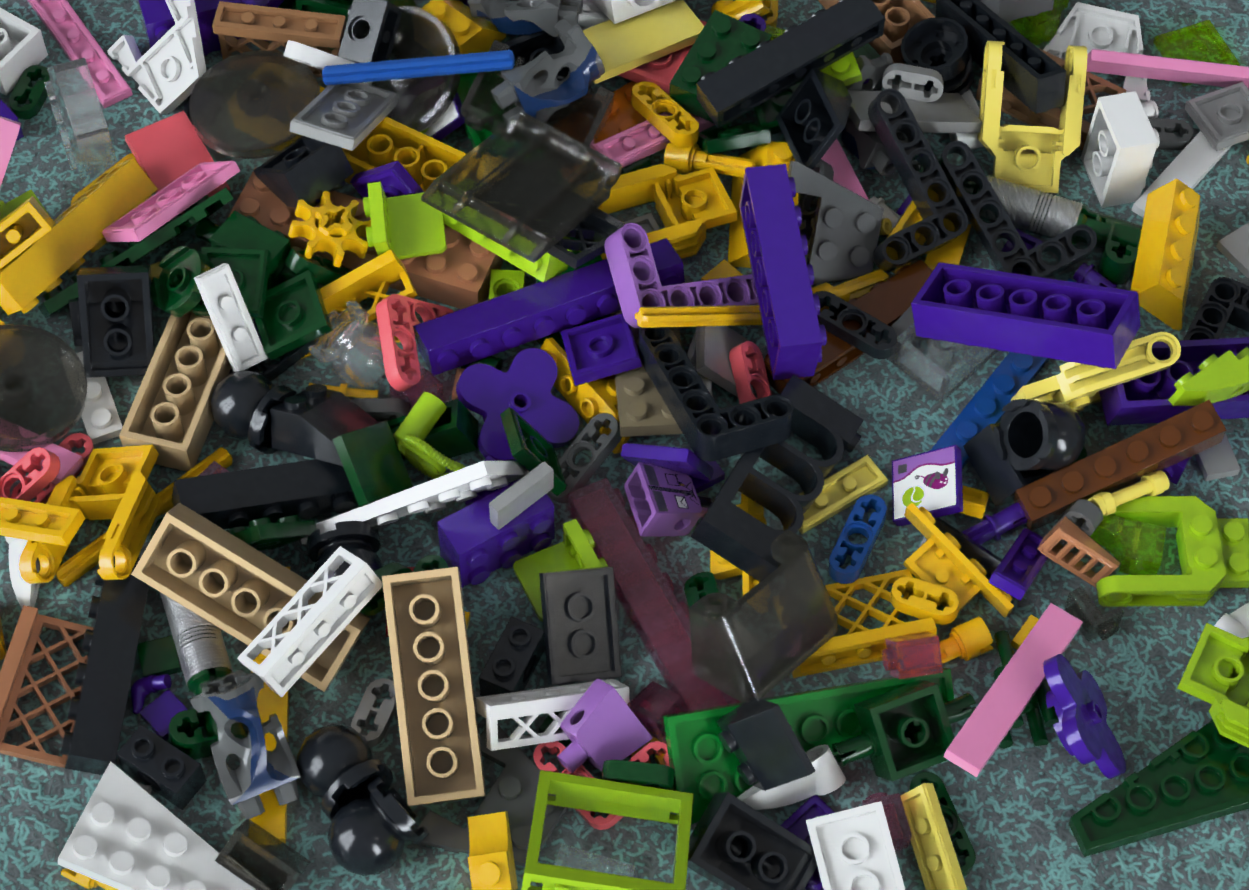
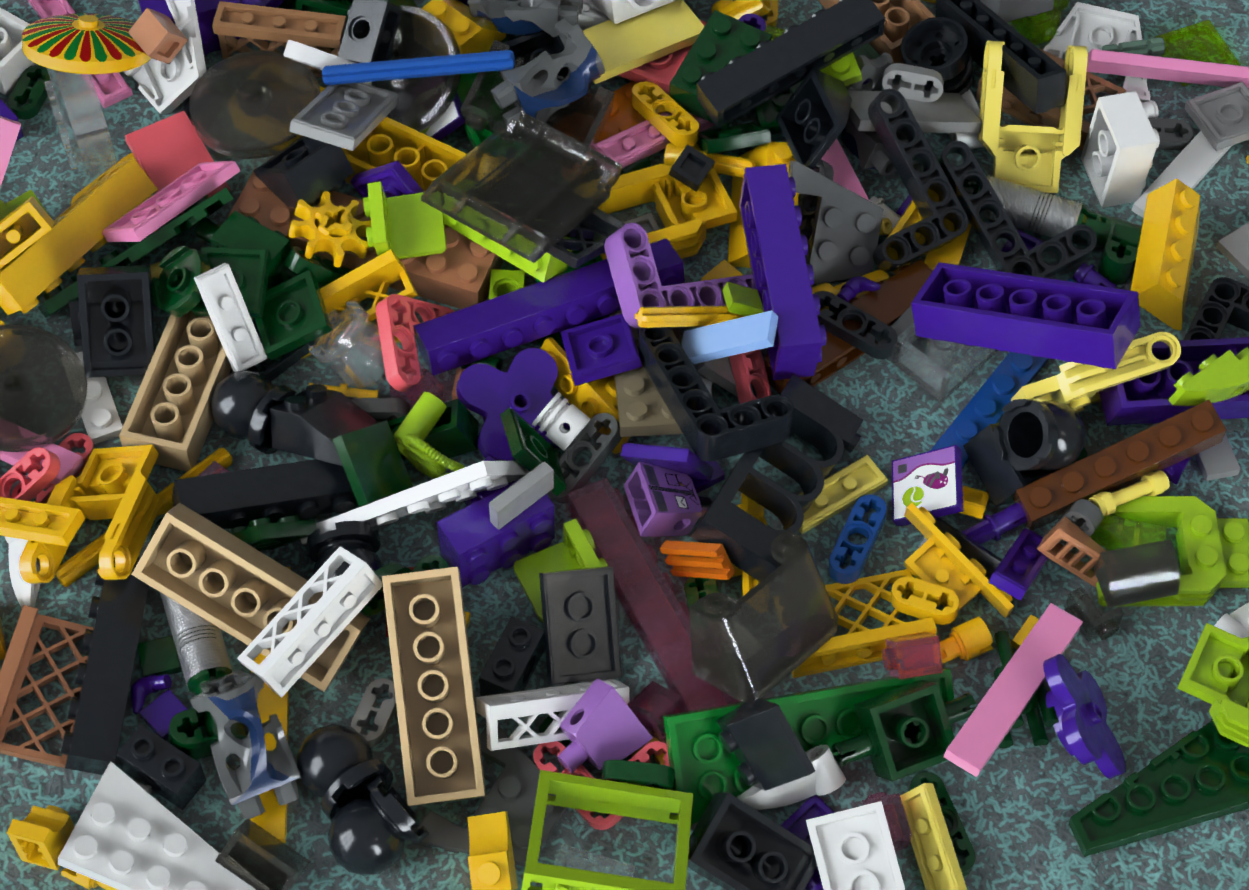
none -> yellow arch [7,805,75,871]
none -> dish [22,13,152,74]
none -> nougat panel [129,8,188,64]
none -> white piece [532,392,591,451]
none -> orange tile [659,540,735,580]
none -> black plate [669,144,715,192]
none -> light blue tile [681,310,778,364]
none -> lime tile [722,282,764,316]
none -> dark purple animal [836,276,881,302]
none -> clear smoke brick [1094,539,1180,608]
none -> sand green axle [1102,37,1165,56]

